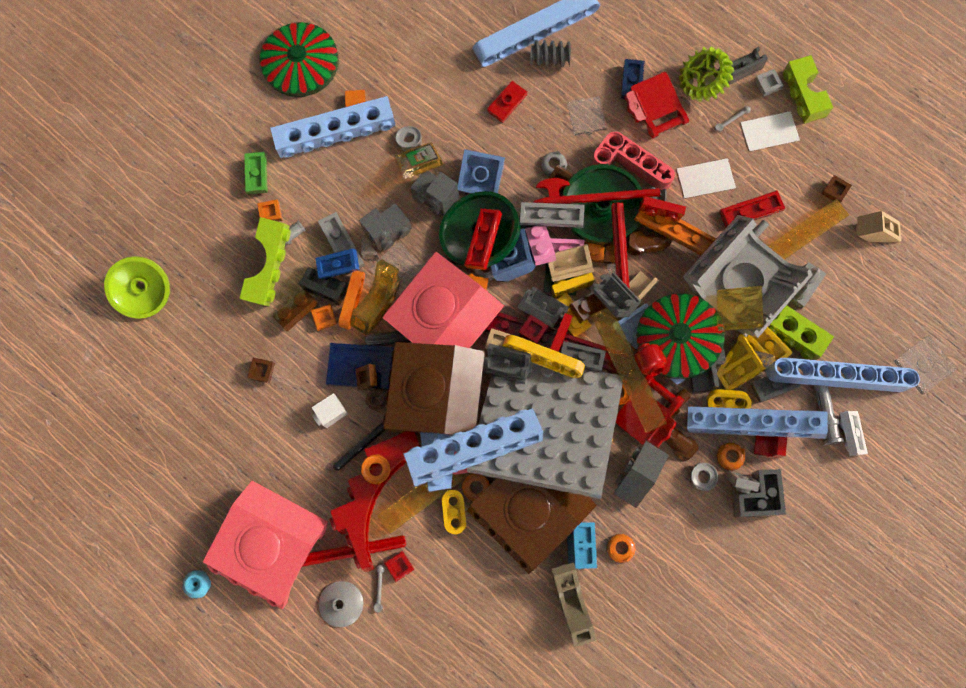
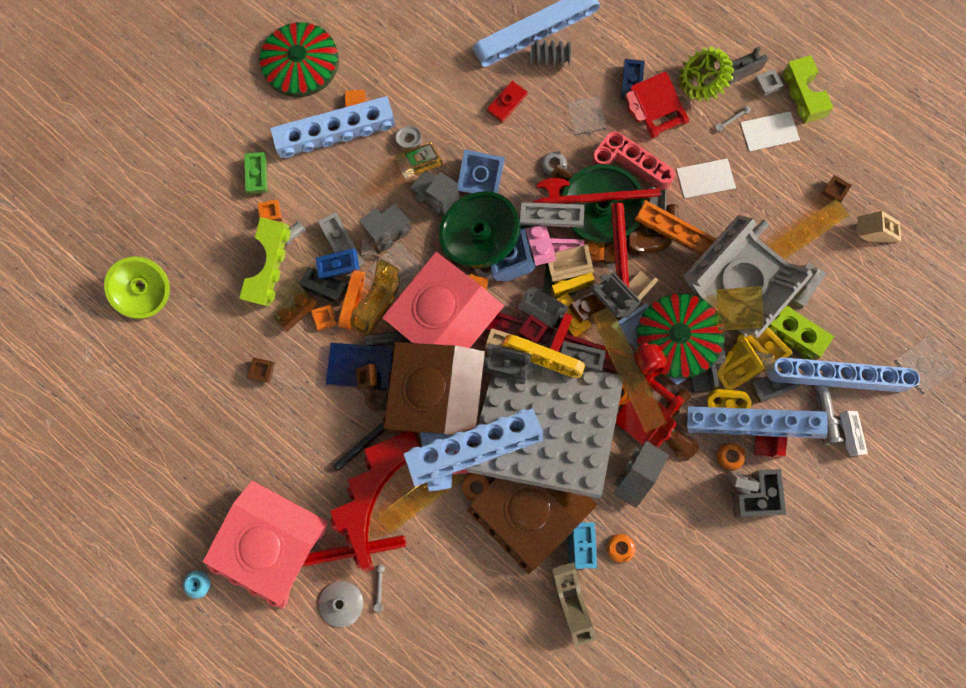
white brick [312,393,348,428] -> none
orange piece [361,454,390,484] -> none
red tile [384,551,415,582] -> none
yellow plate [442,490,466,535] -> none
red tile [464,209,502,270] -> none
red plate [639,196,686,221] -> none
light grey piece [691,463,718,491] -> none
red tile [719,190,785,228] -> none

